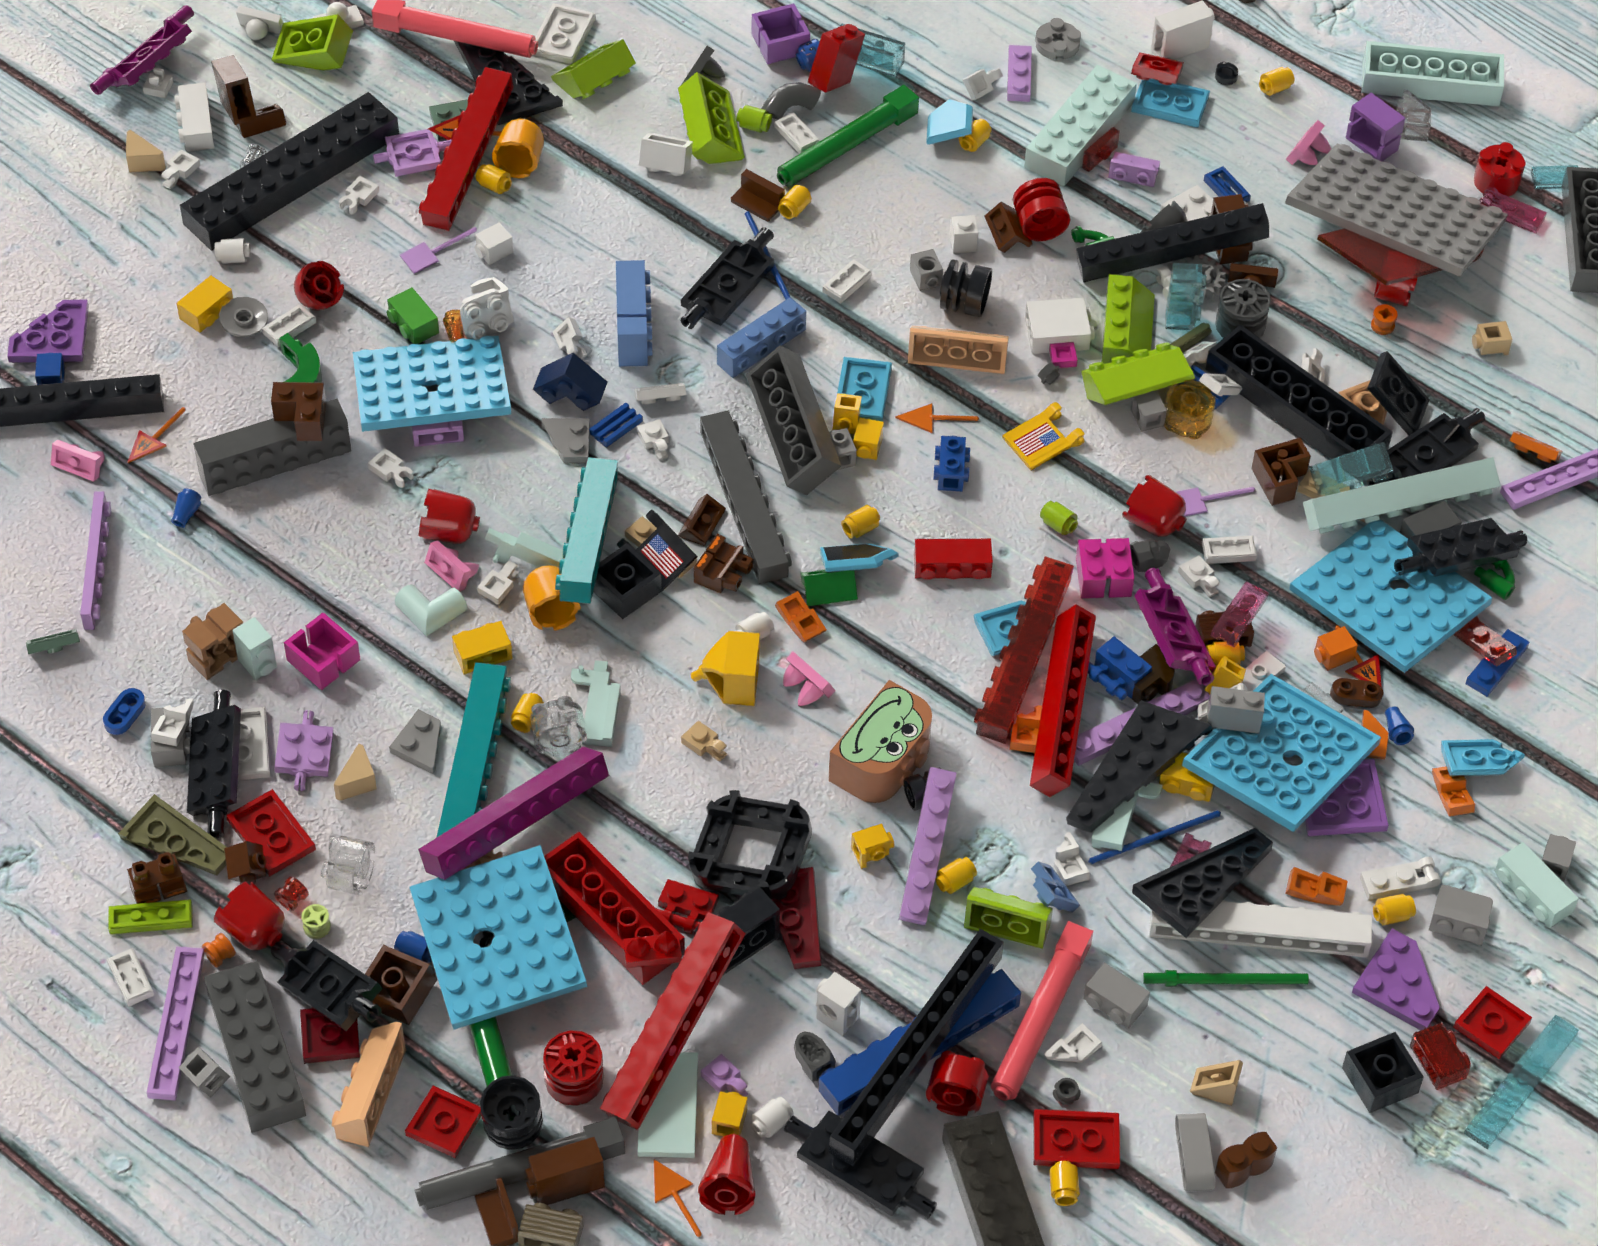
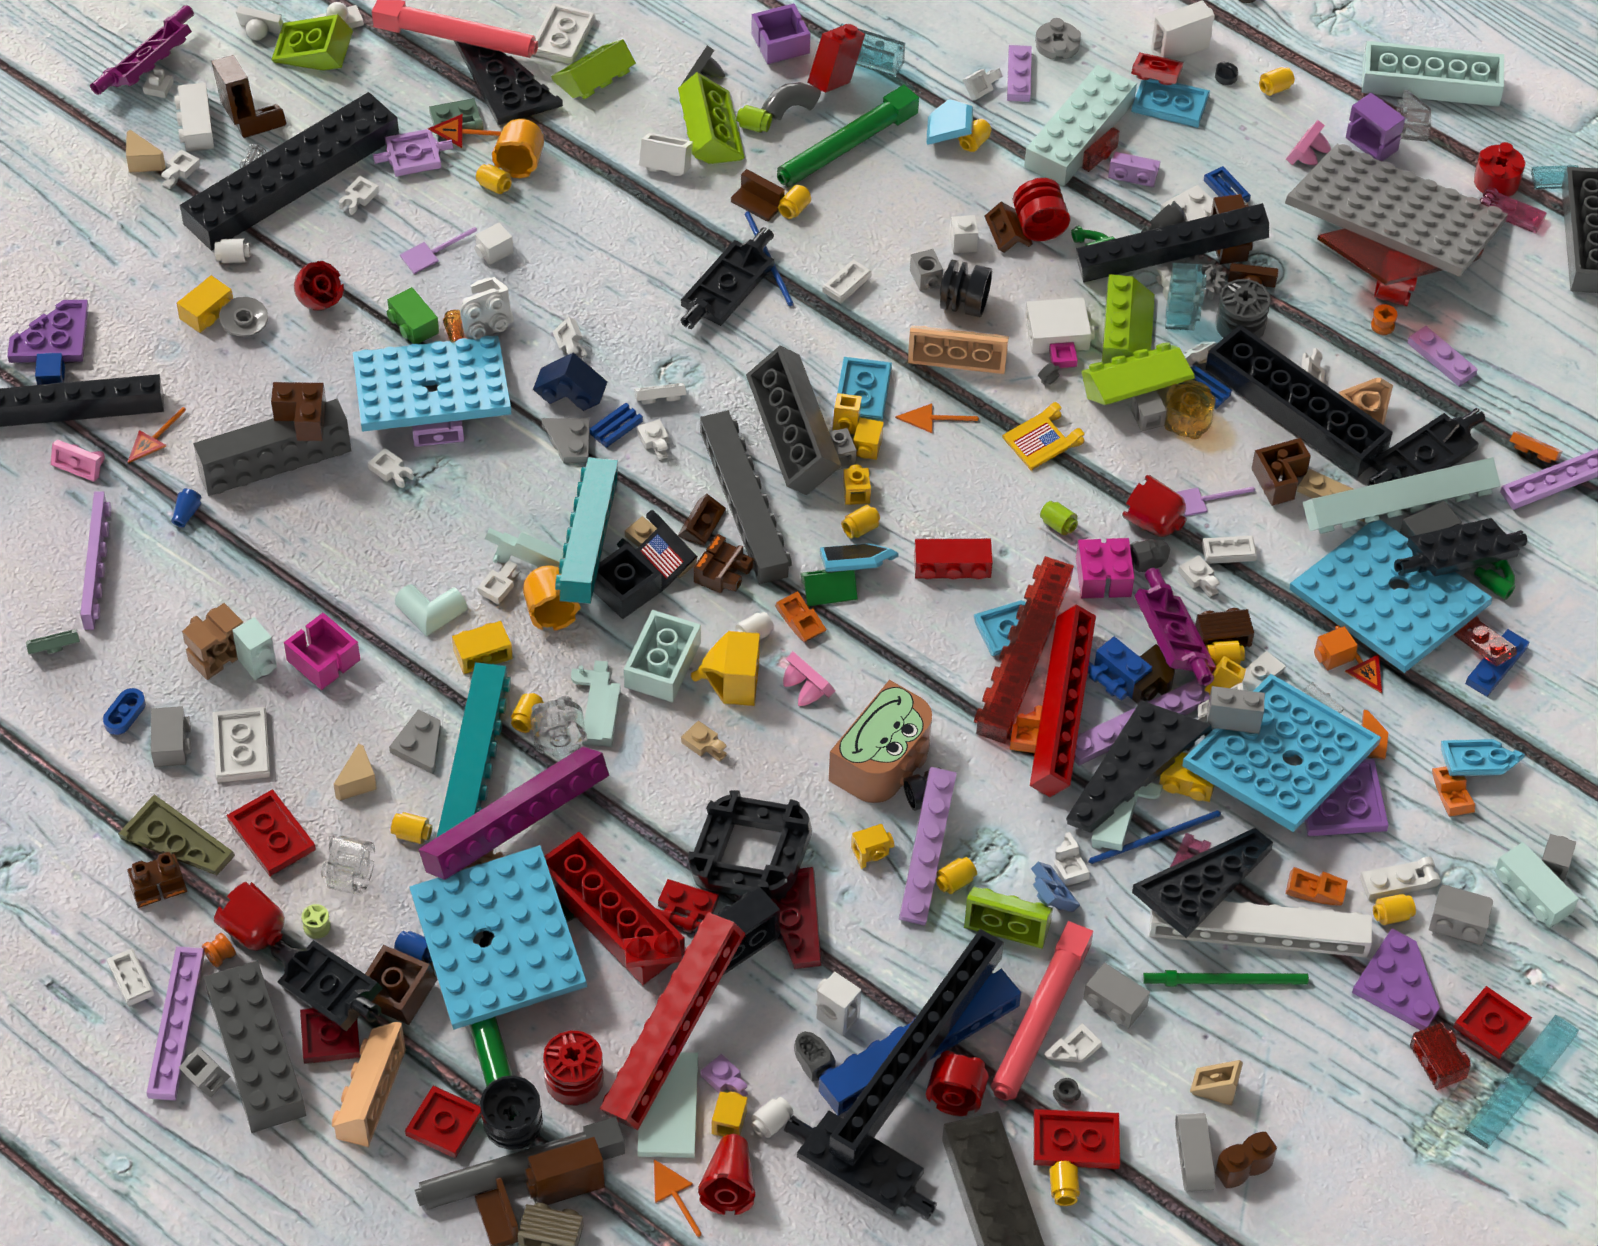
lime tile [108,899,193,934] -> none
white slope [151,698,194,746] -> none
black plate [187,689,241,839] -> none
reddish brown brick [224,841,266,885] -> none
white plate [262,303,317,347] -> none
clear red wheel [274,877,309,911] -> none
lavender plate [275,710,333,791] -> none
green arch [280,333,322,383] -> none
red cylinder [418,489,480,544] -> none
red brick [419,67,513,231] -> none
bright pink tile [424,540,479,592] -> none
medium blue piece [616,260,653,367] -> none
medium blue brick [717,297,806,378] -> none
white plate [774,112,820,154] -> none
blue head [795,39,820,73] -> none
blue brick [933,436,970,492] -> none
olive axle [1170,323,1212,353] -> none
white plate [1199,373,1242,396] -> none
clear pink plate [1211,581,1269,648] -> none
clear light blue brick [1309,442,1393,496] -> none
reddish brown plate [1330,678,1383,708] -> none
black brick [1342,1031,1424,1113] -> none
black tile [1367,351,1430,436] -> none
blue cone [1384,706,1414,745] -> none
tan brick [1472,321,1513,355] -> none
none -> yellow brick [391,812,433,844]
none -> light aqua brick [624,610,701,702]
none -> yellow brick [843,464,871,505]
none -> lavender plate [1408,326,1478,387]

